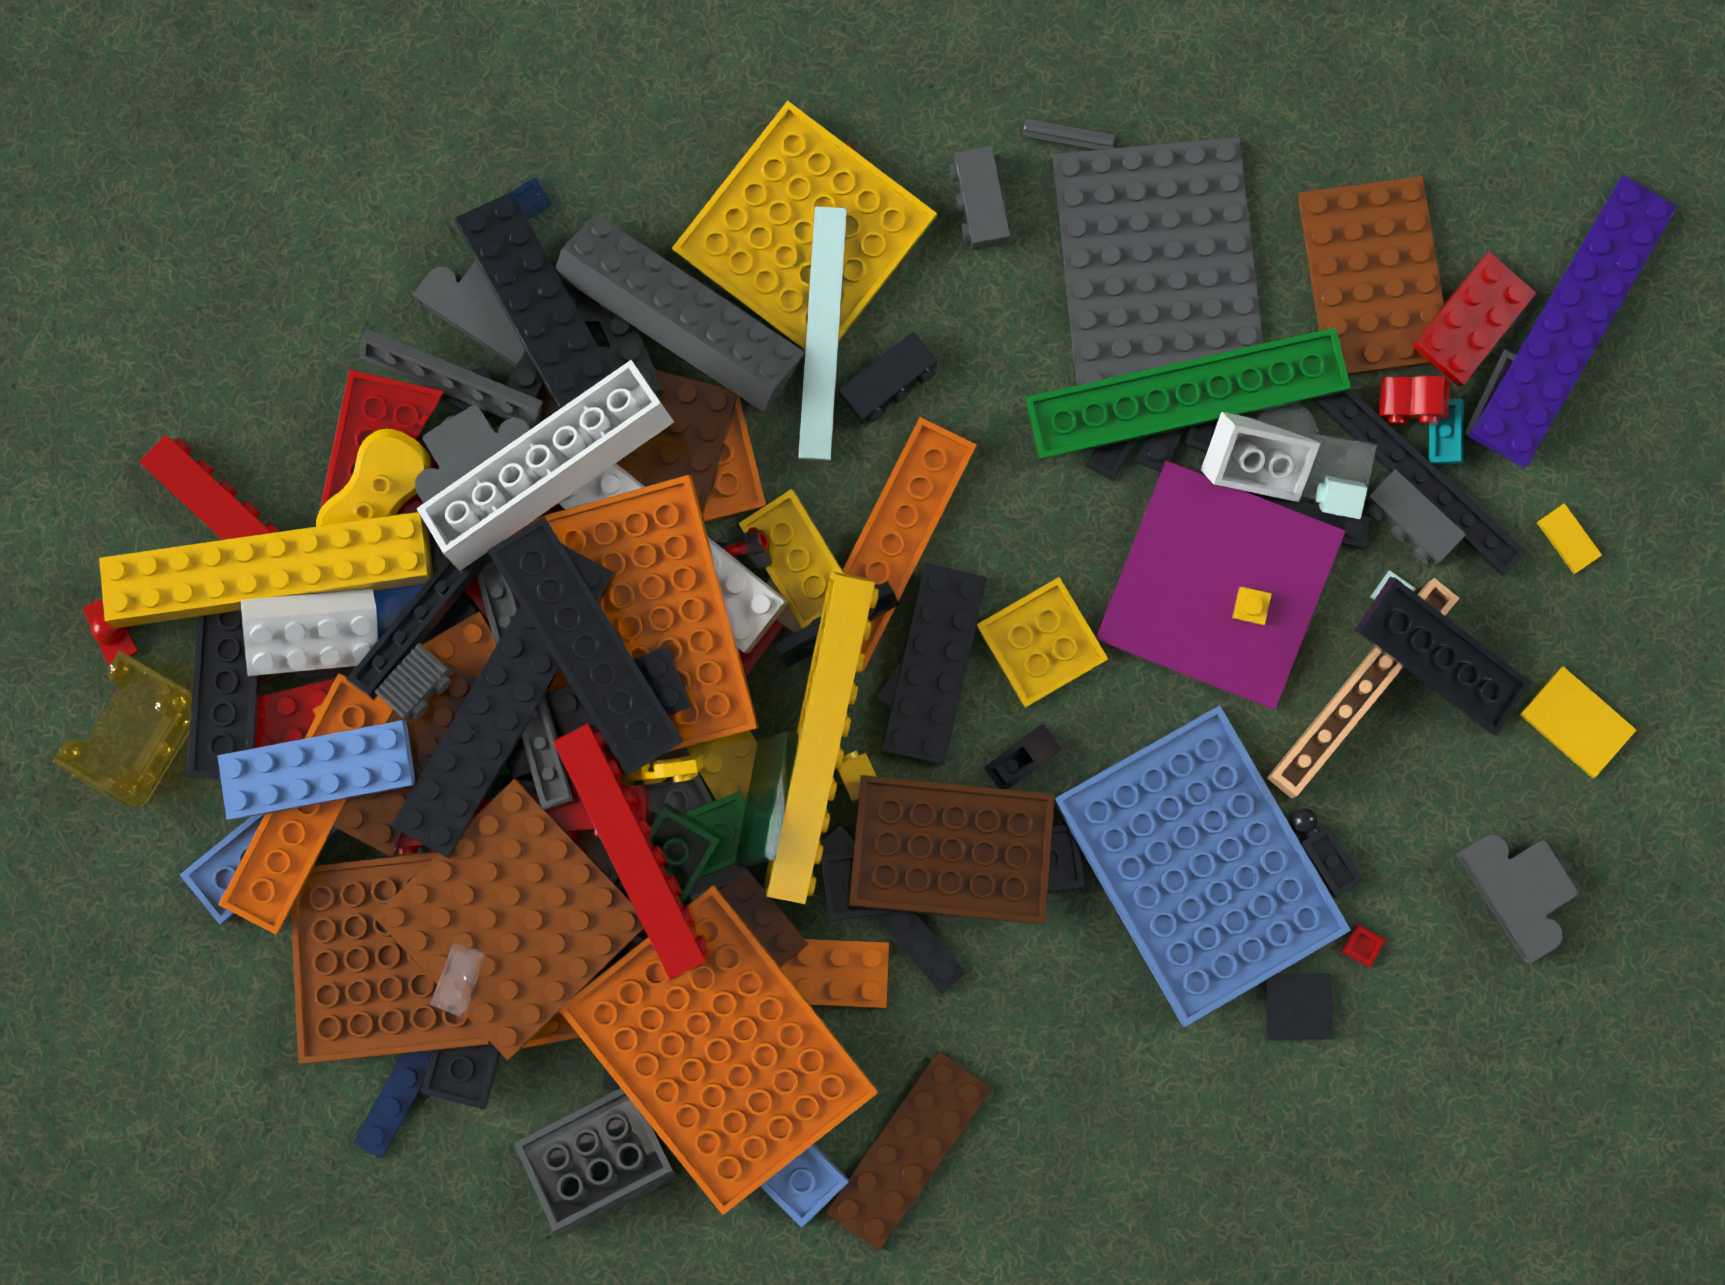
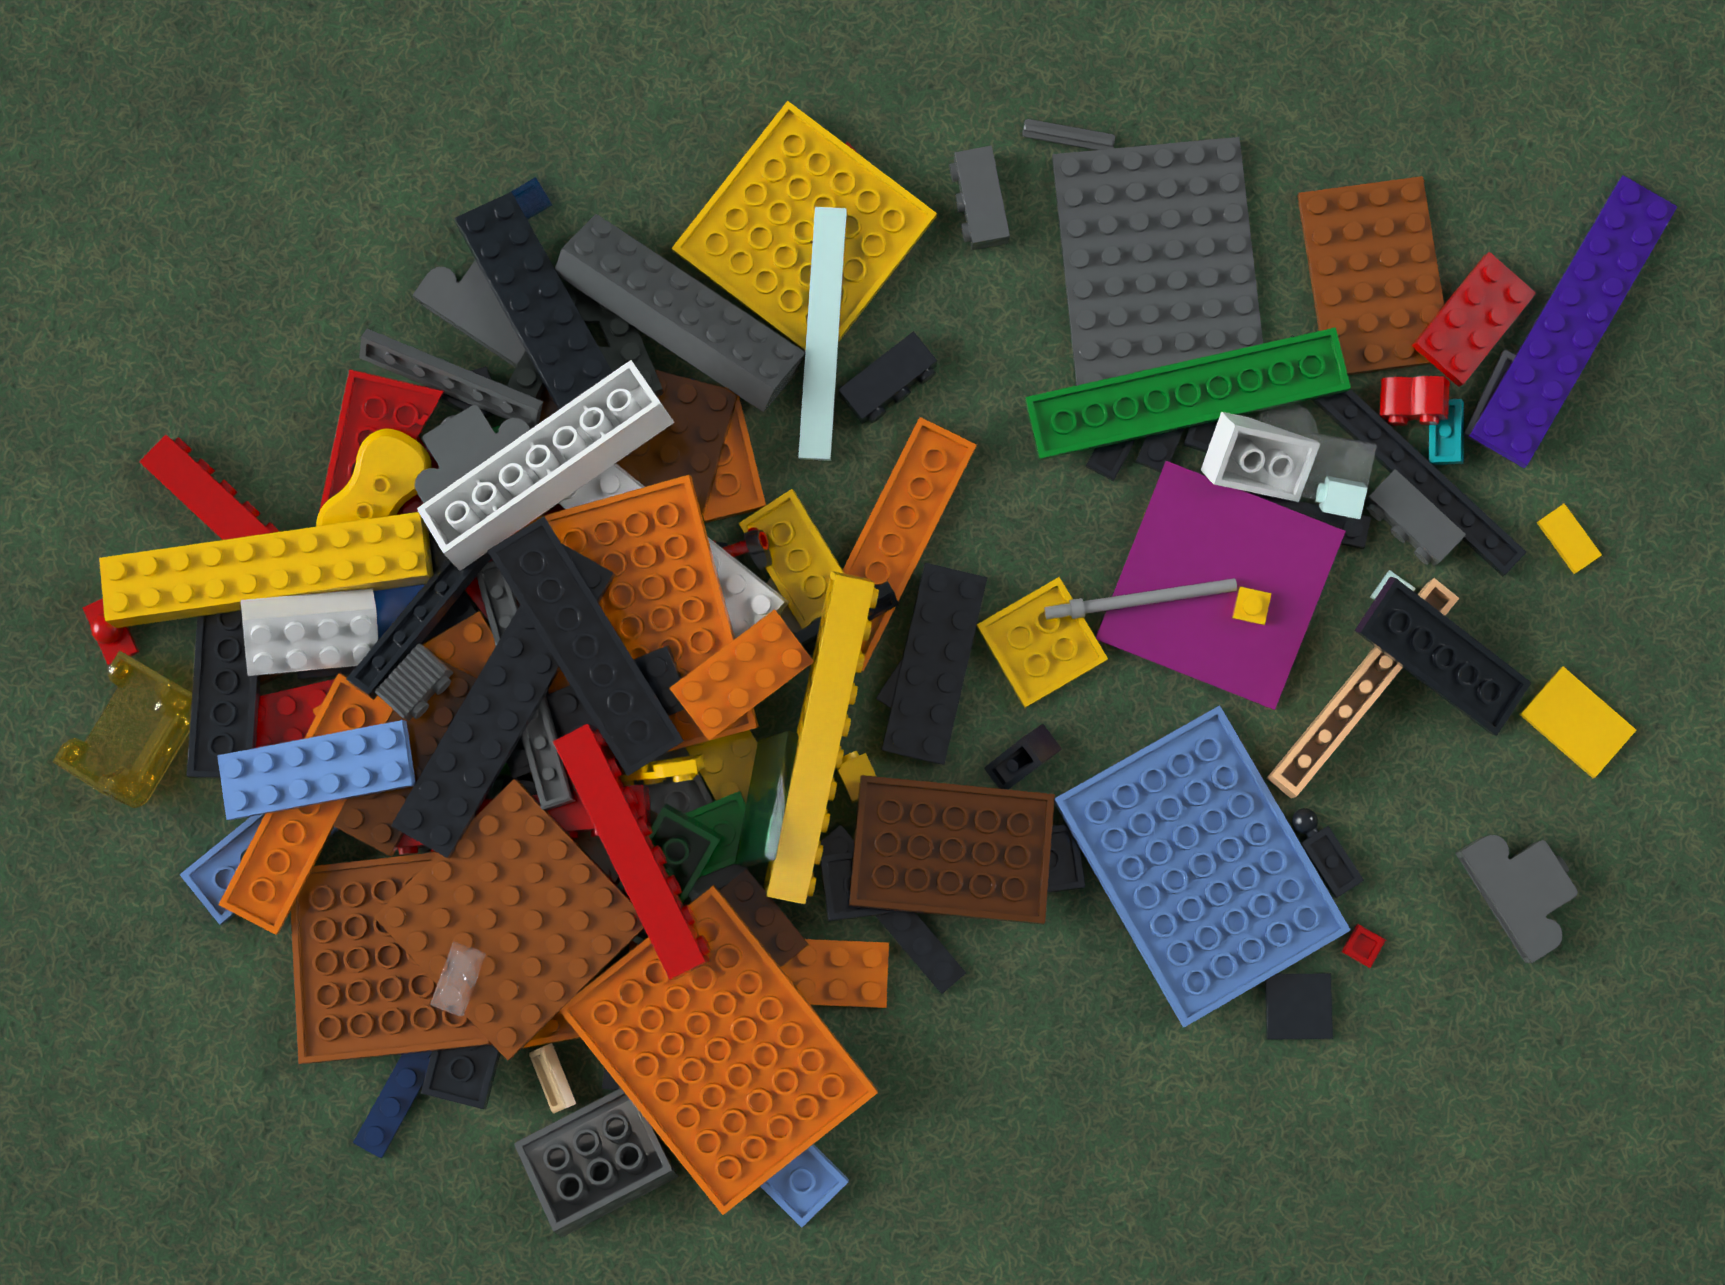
reddish brown plate [825,1051,992,1251] -> none
none -> tan tile [529,1043,576,1114]
none -> orange plate [669,609,814,741]
none -> light grey bar [1044,578,1237,620]

